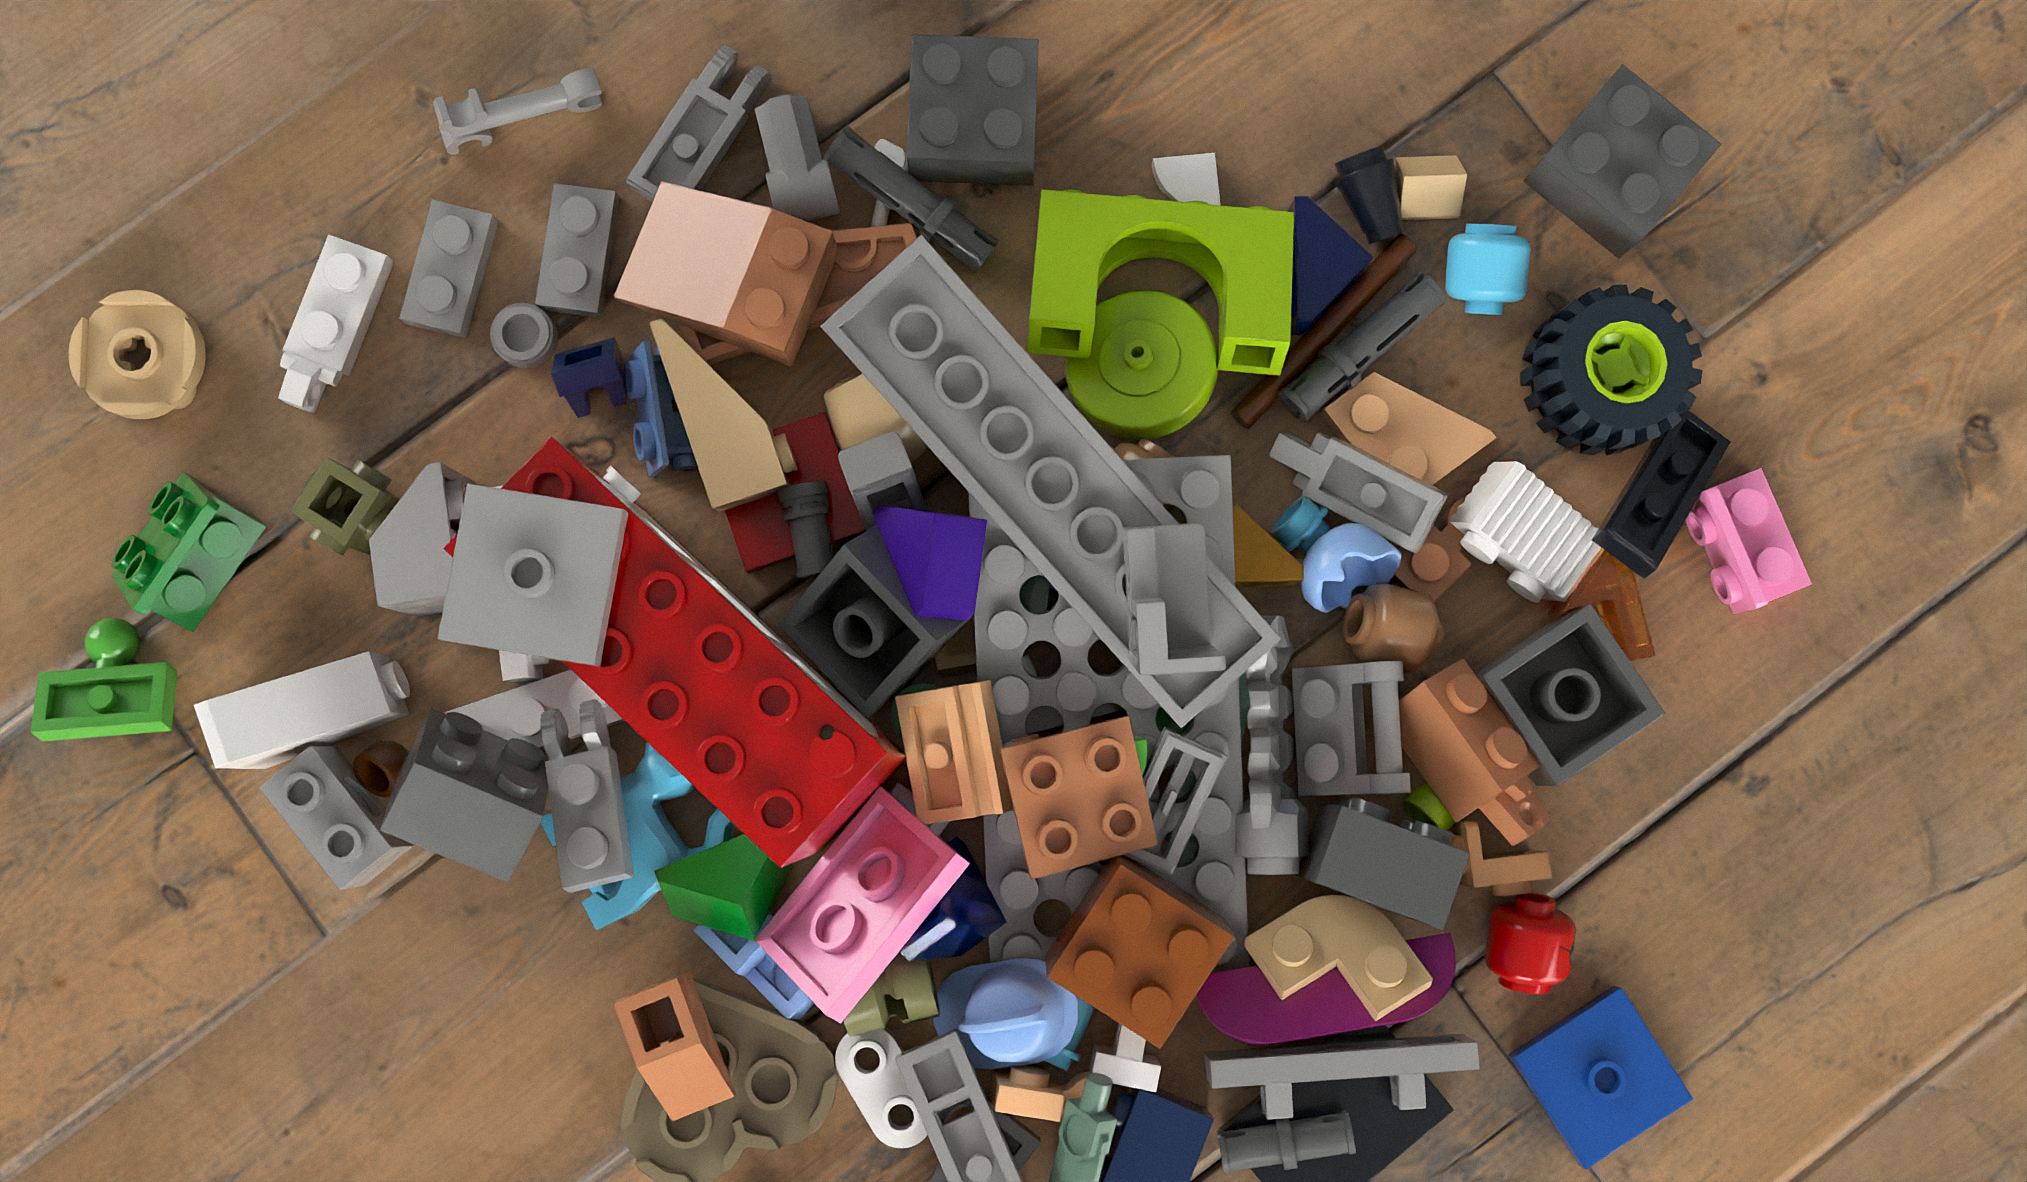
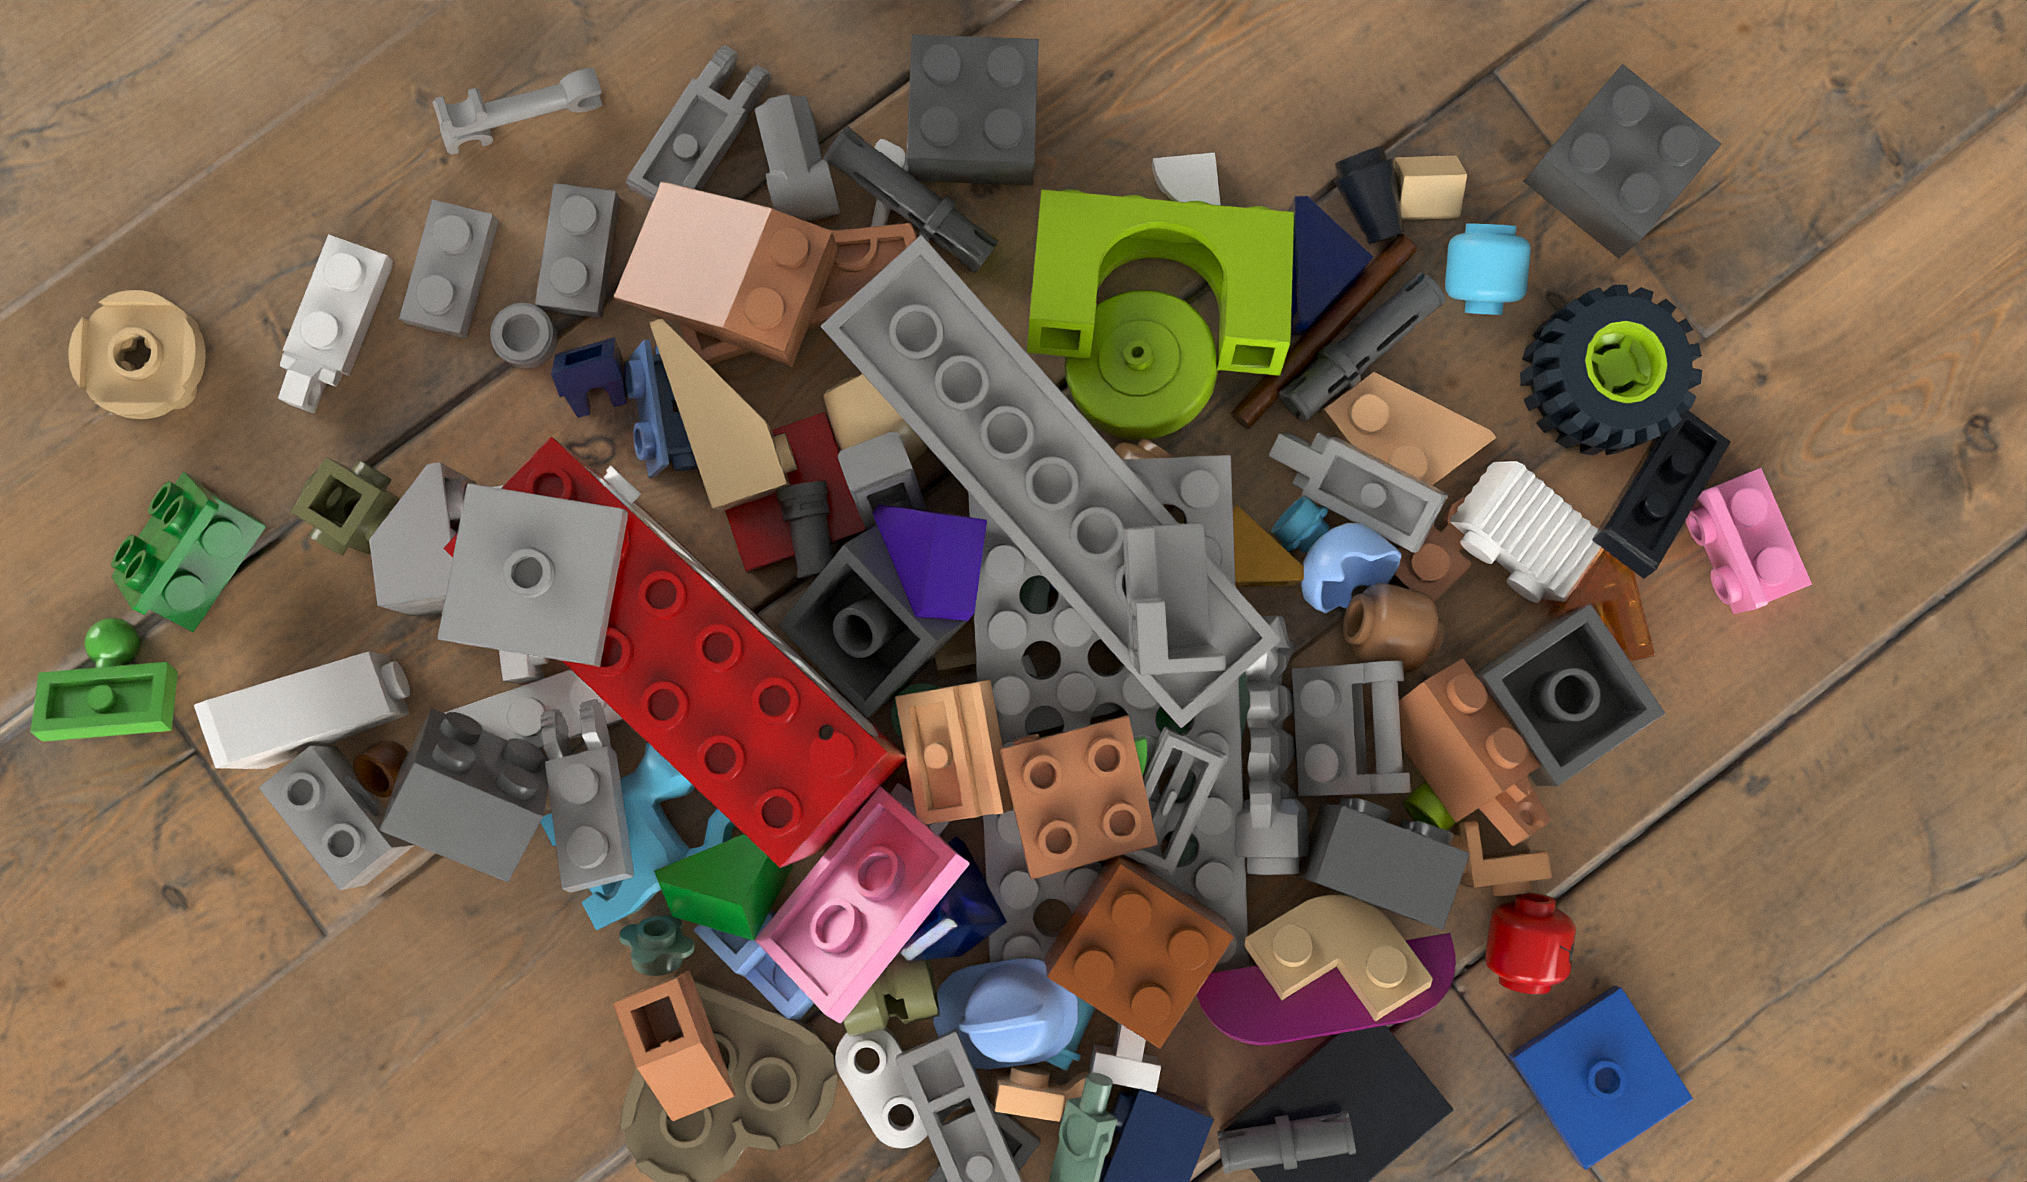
light grey hinge [1204,1034,1480,1120] -> none
none -> sand green plate [620,915,694,976]

